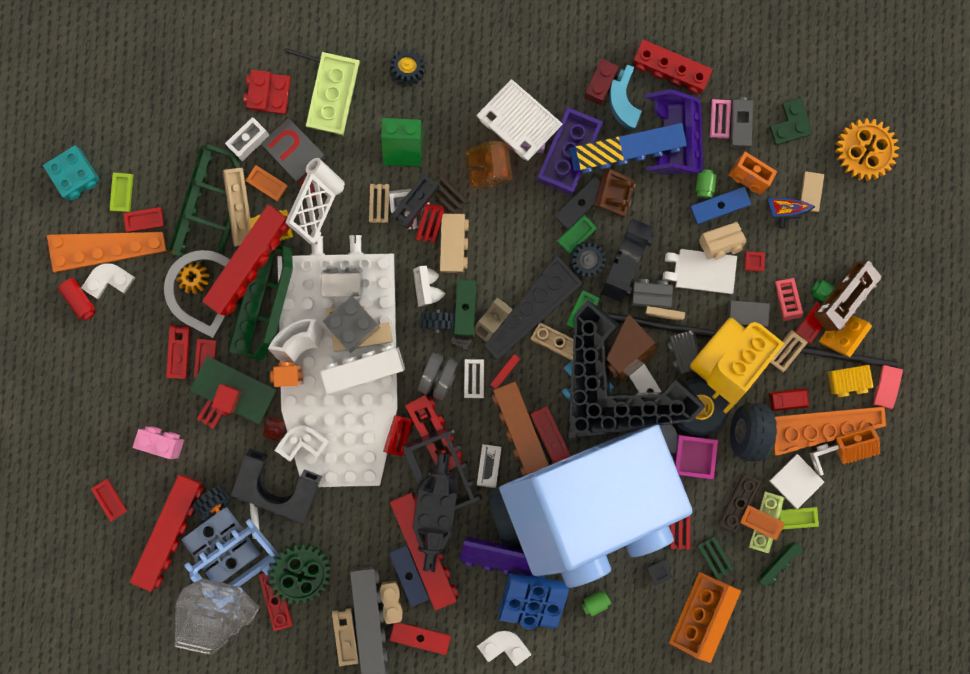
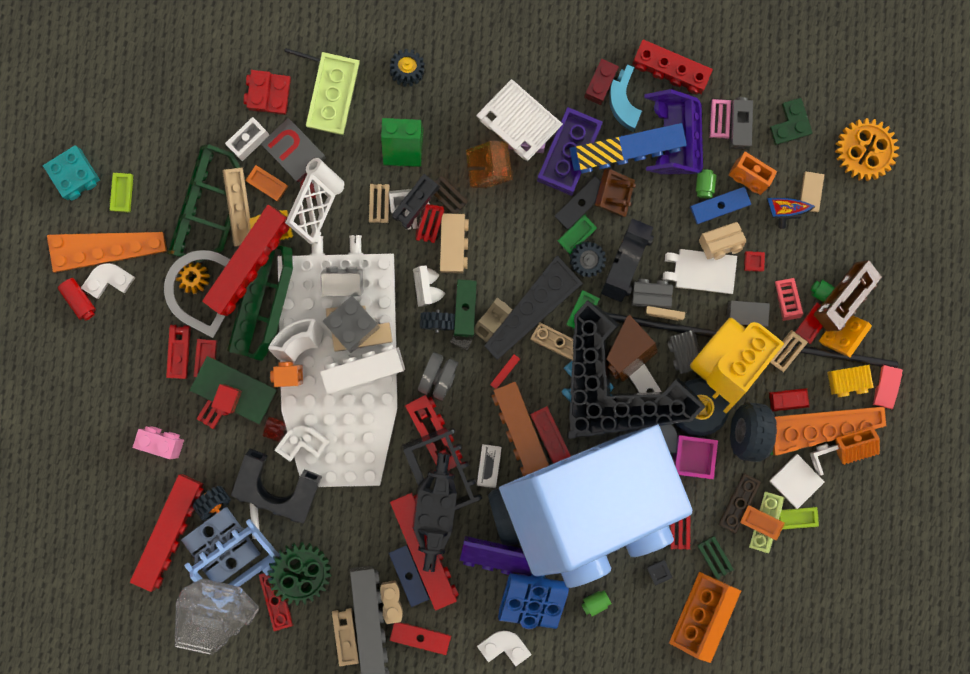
red tile [91,479,127,522] -> none
red tile [123,207,165,233] -> none
red tile [383,415,413,457] -> none
white tile [464,359,484,398] -> none
dark green plate [756,543,803,587] -> none

